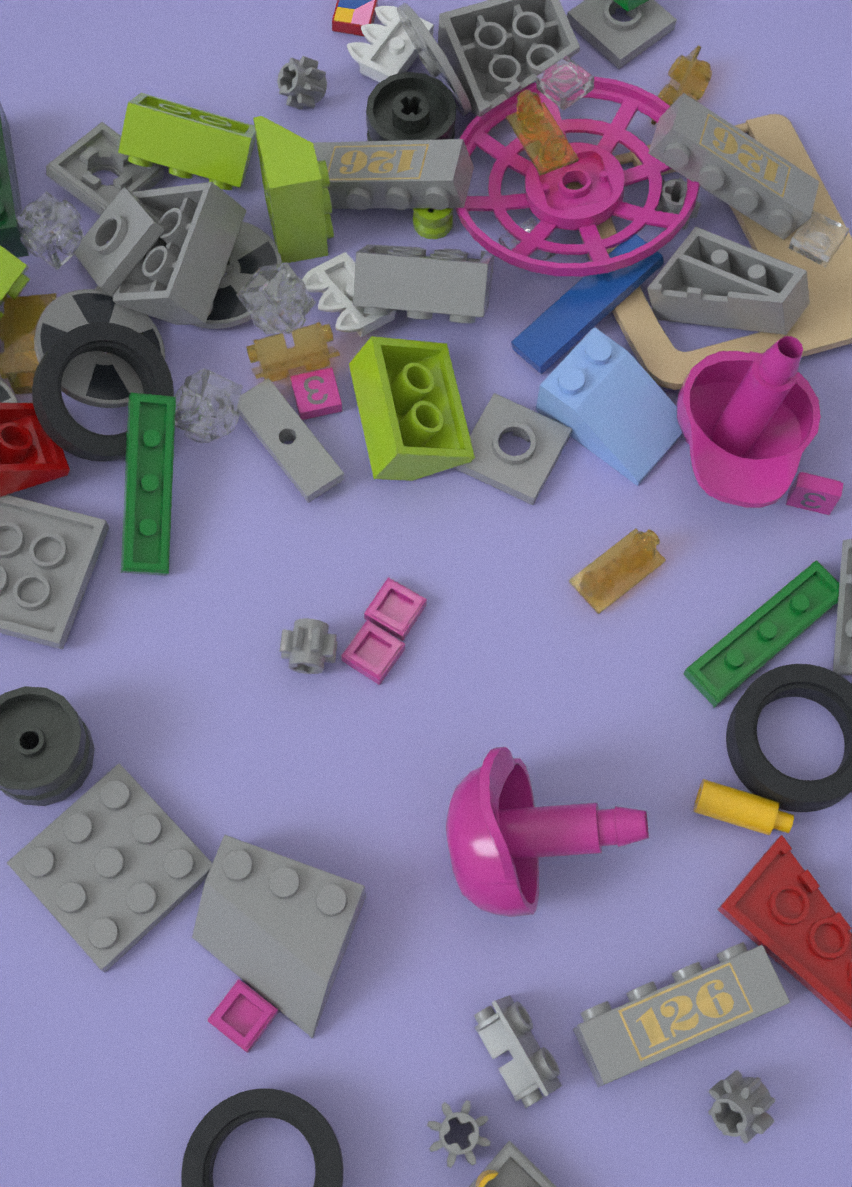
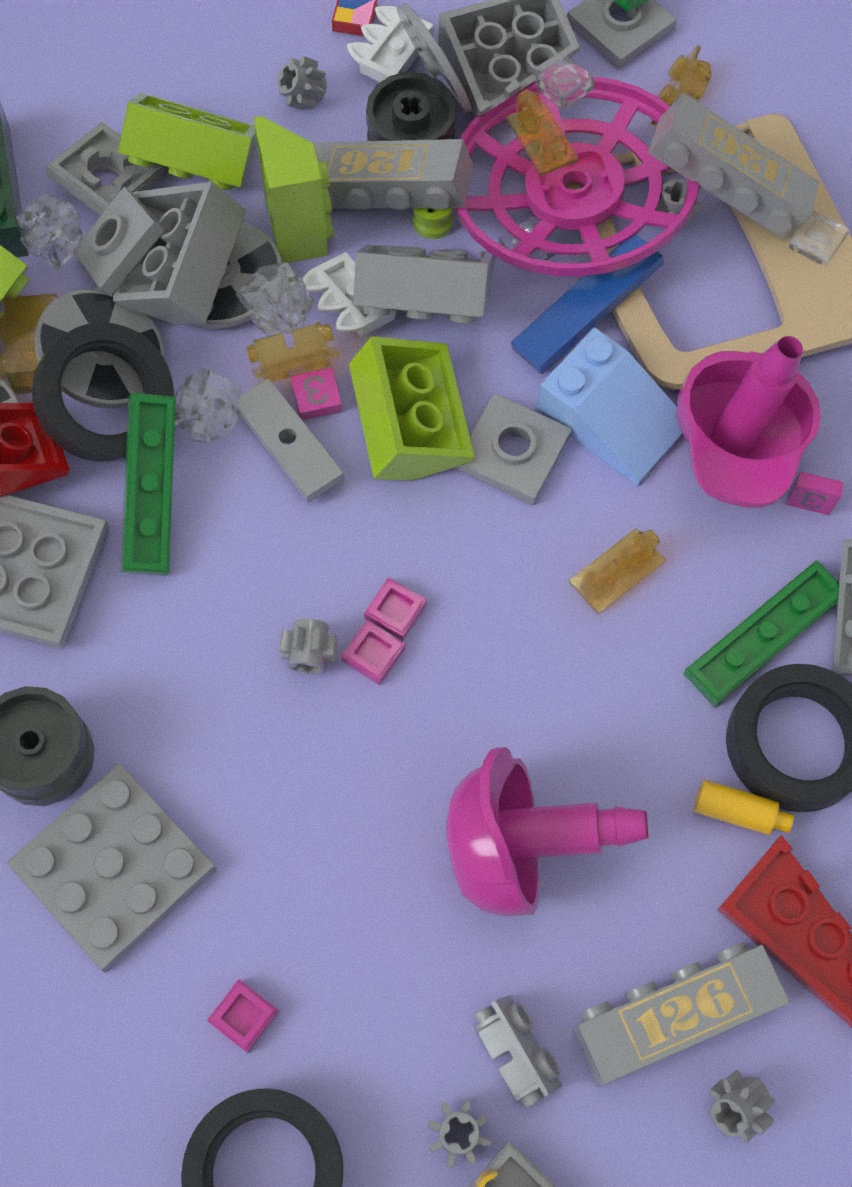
light grey wedge [192,835,366,1039] -> none
light grey wedge [647,226,810,335] -> none

